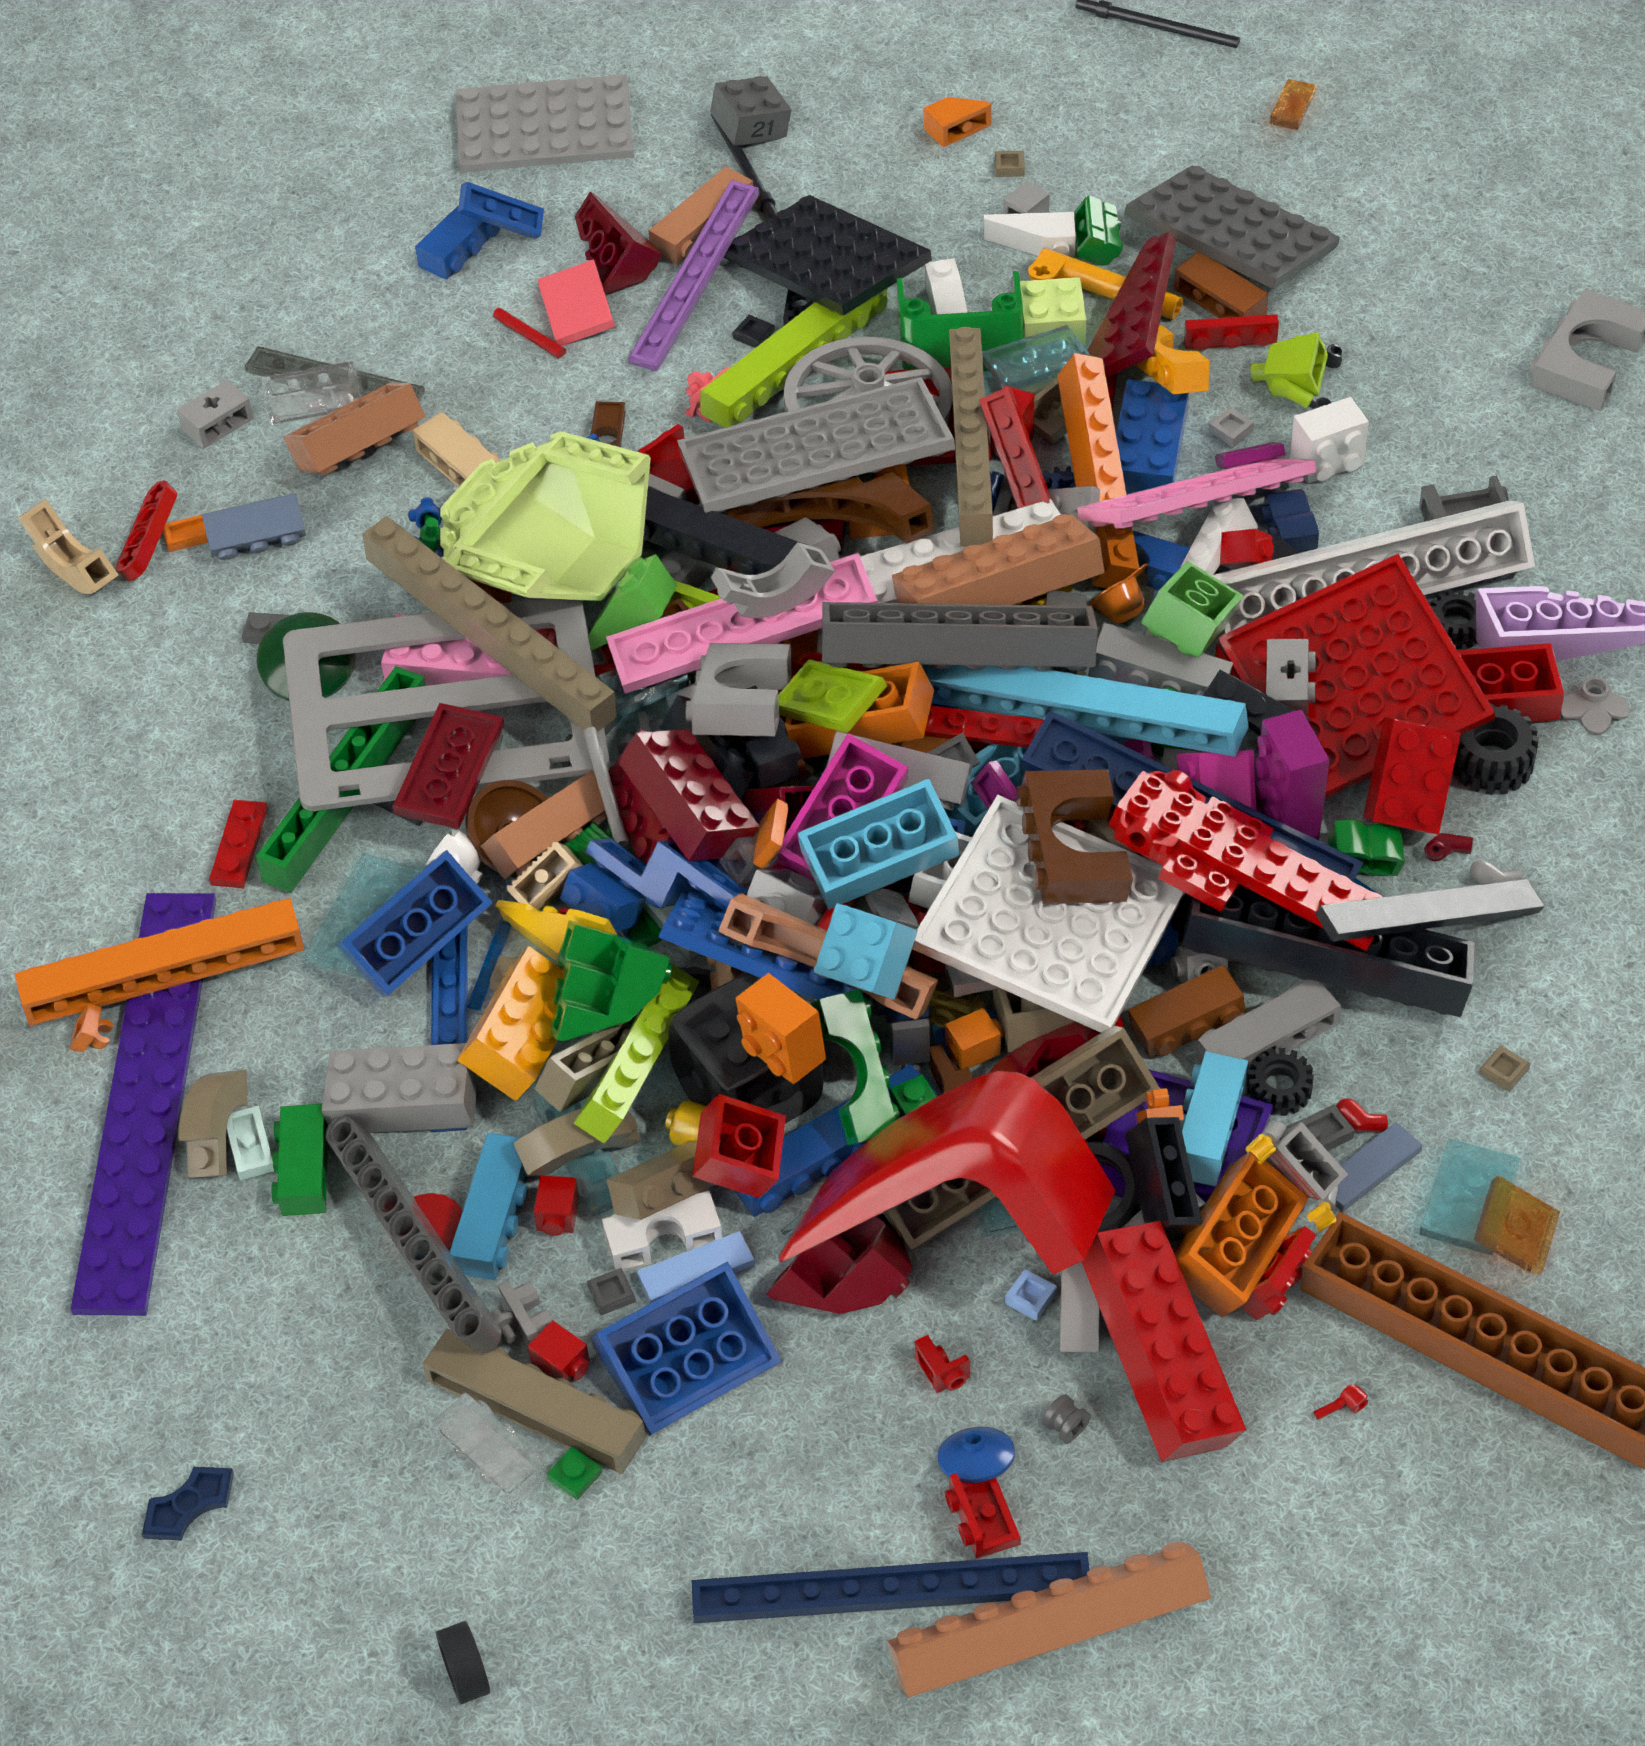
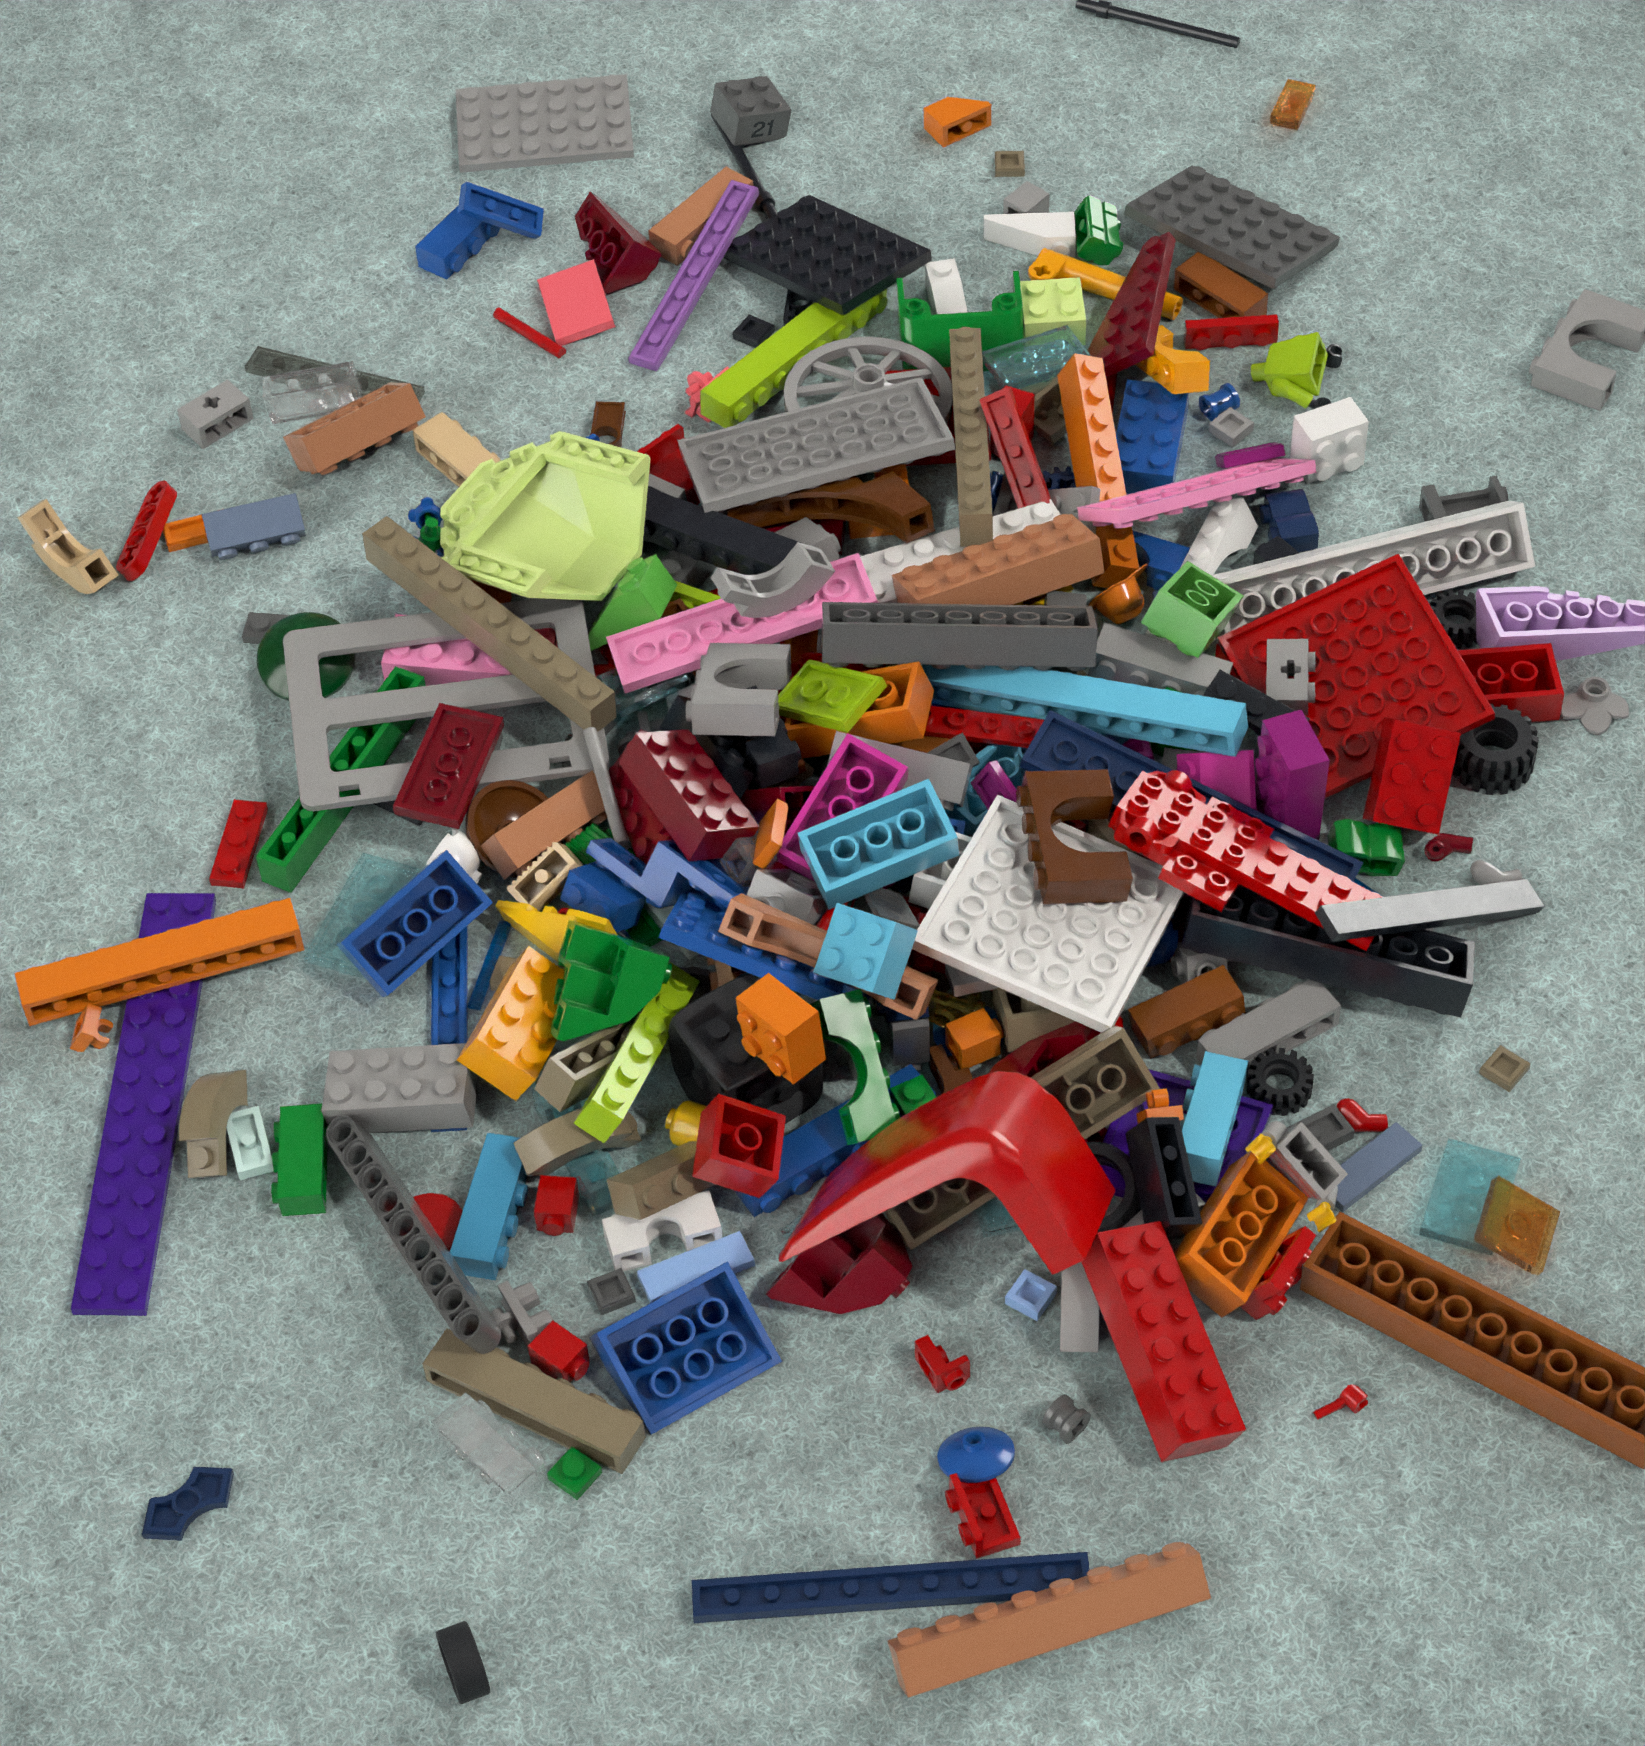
red brick [1220,529,1274,570] -> none
none -> blue bush [1199,383,1240,421]

